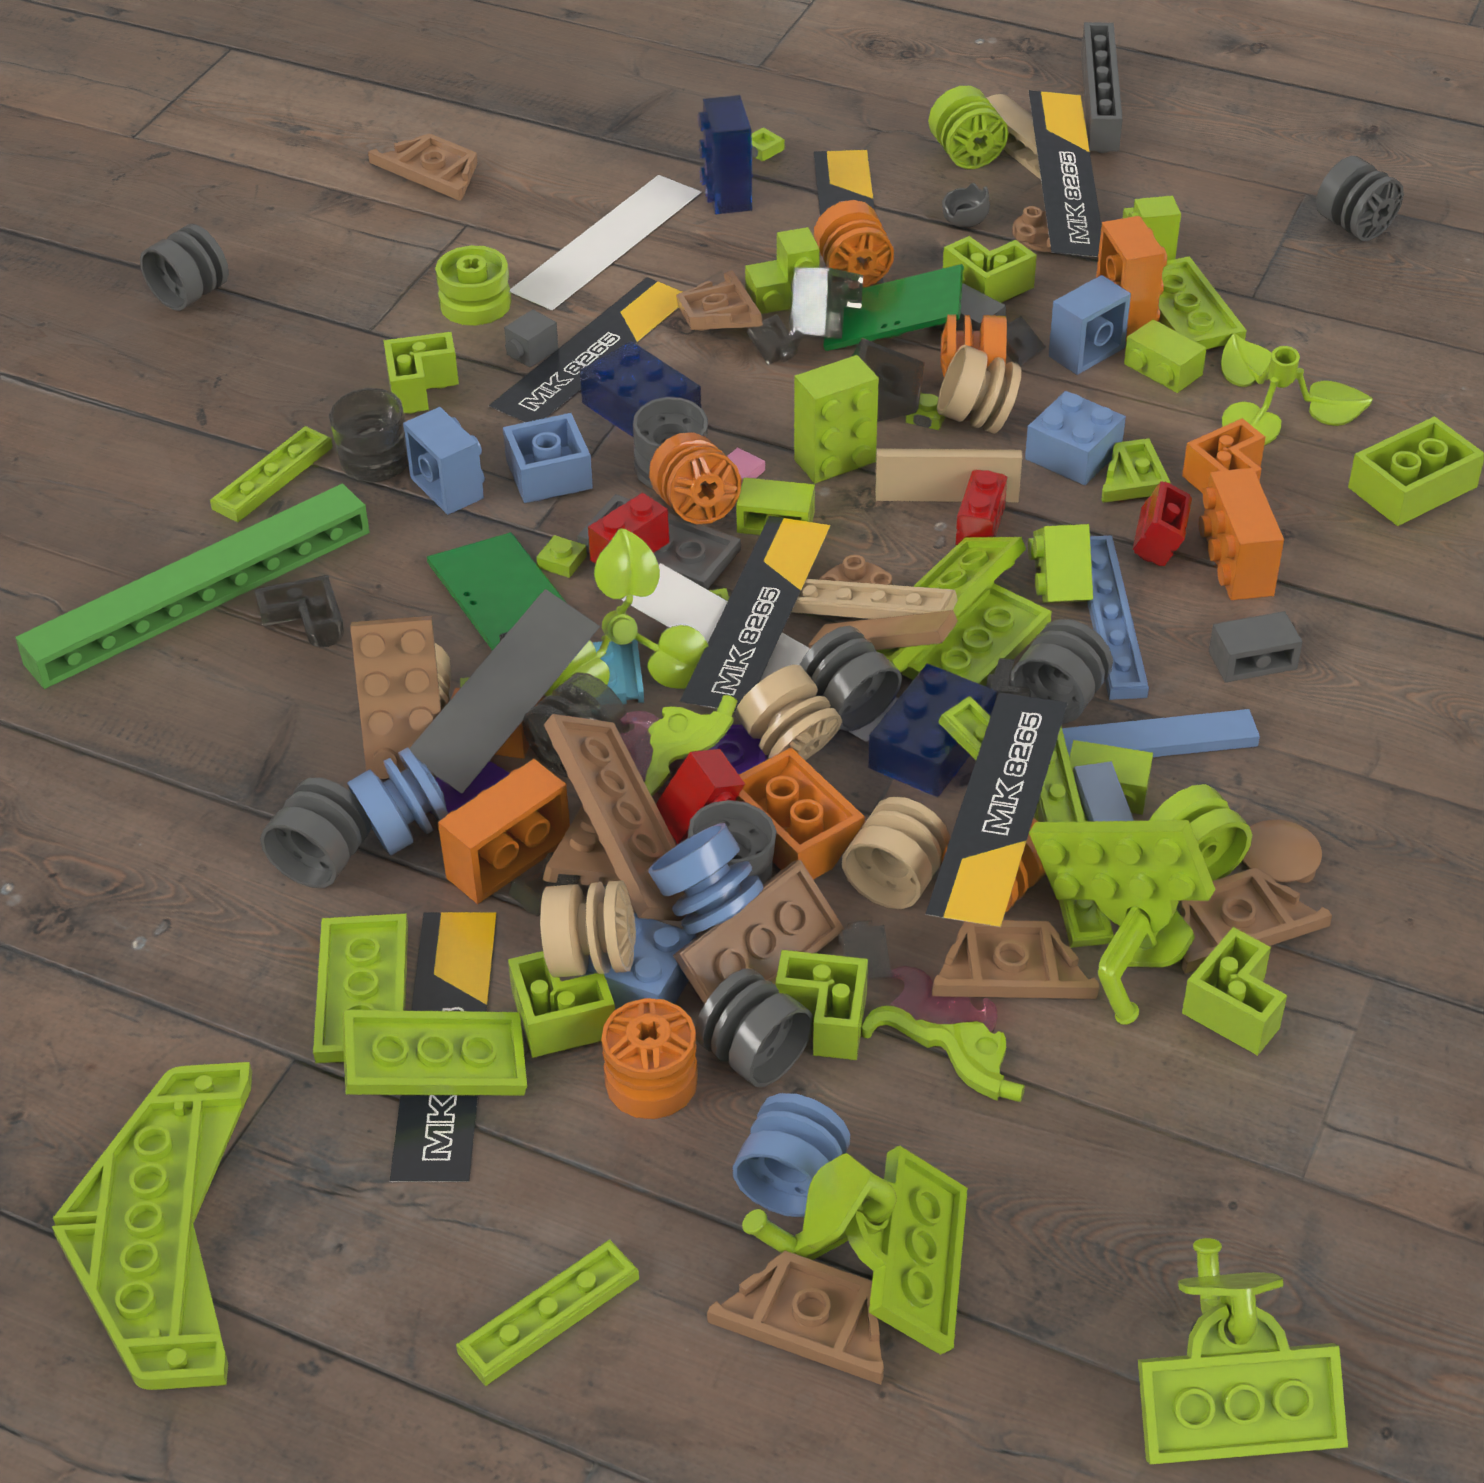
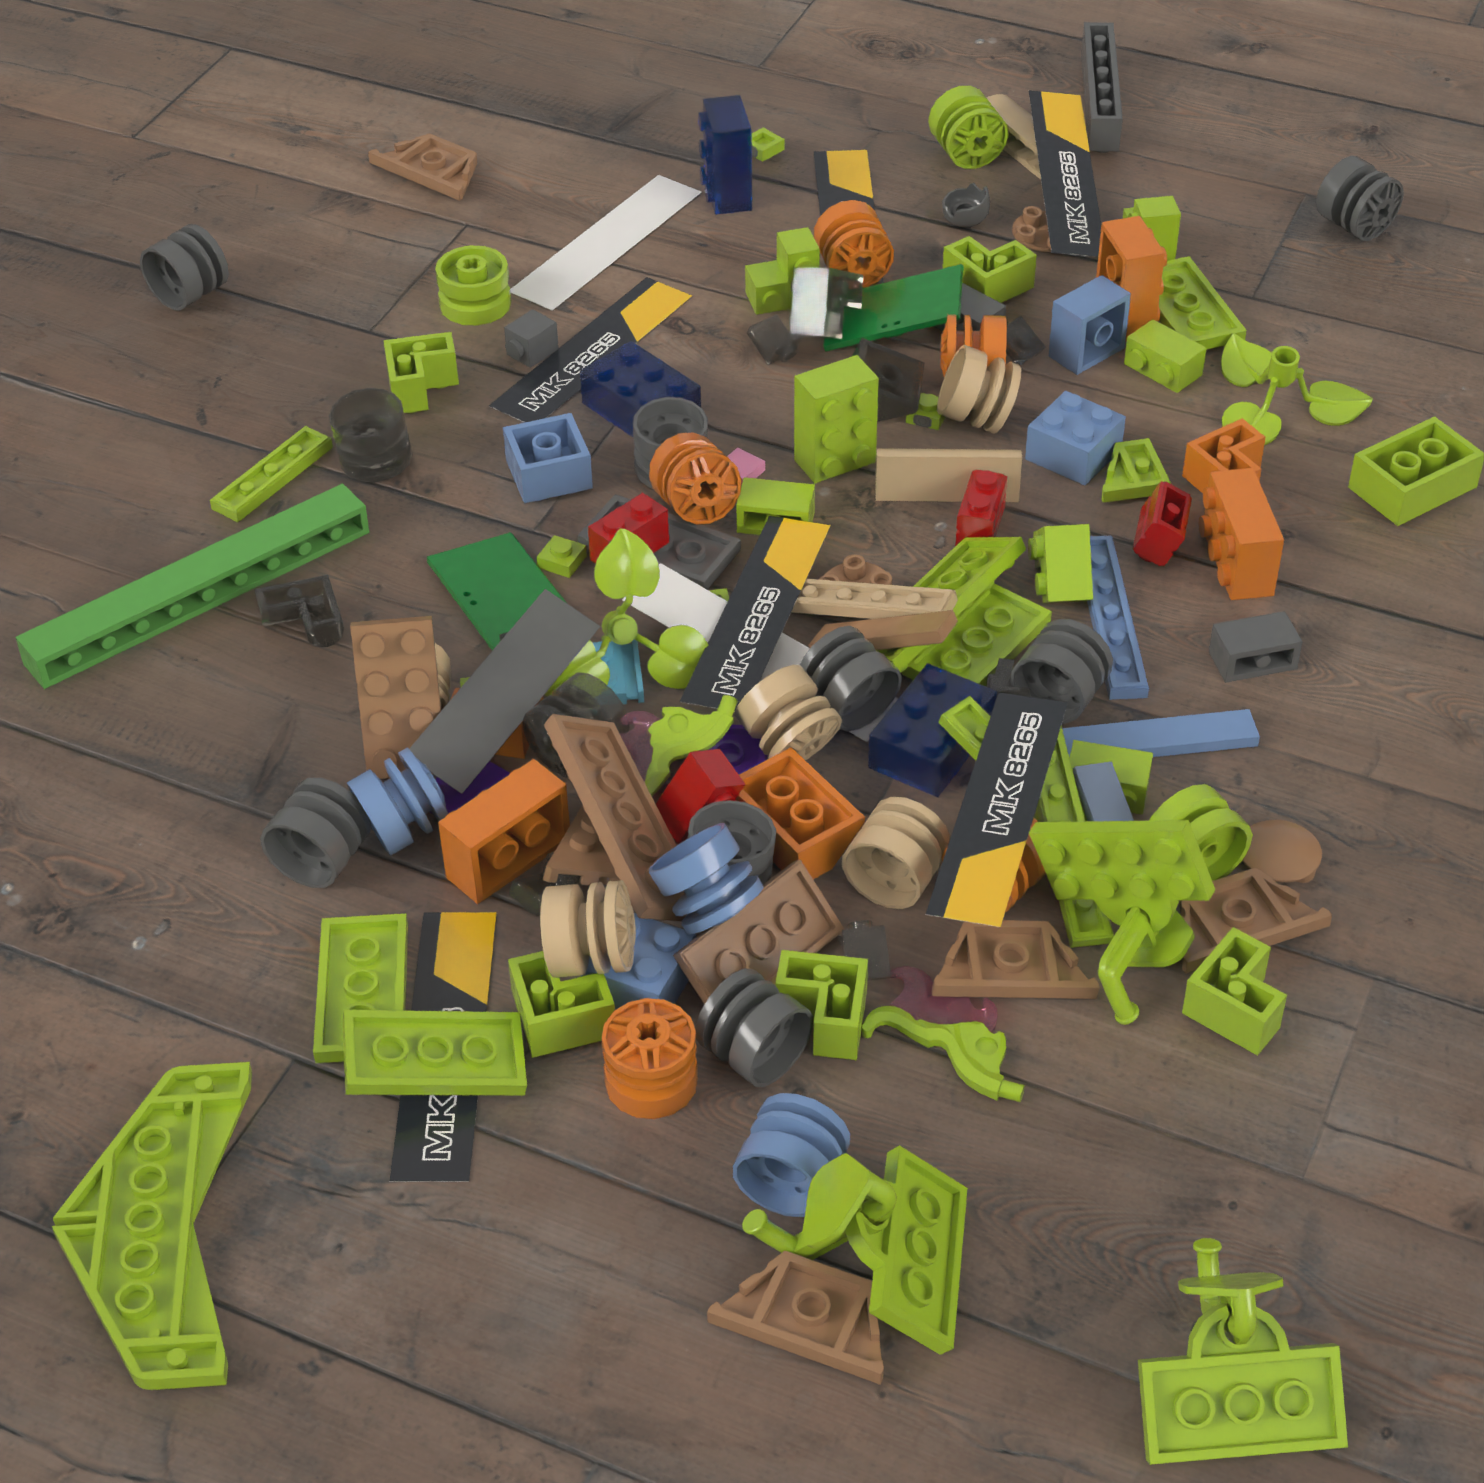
medium blue brick [403,407,485,515] -> none
lime tile [456,1239,639,1386] -> none
medium nougat wing [676,271,763,331] -> none

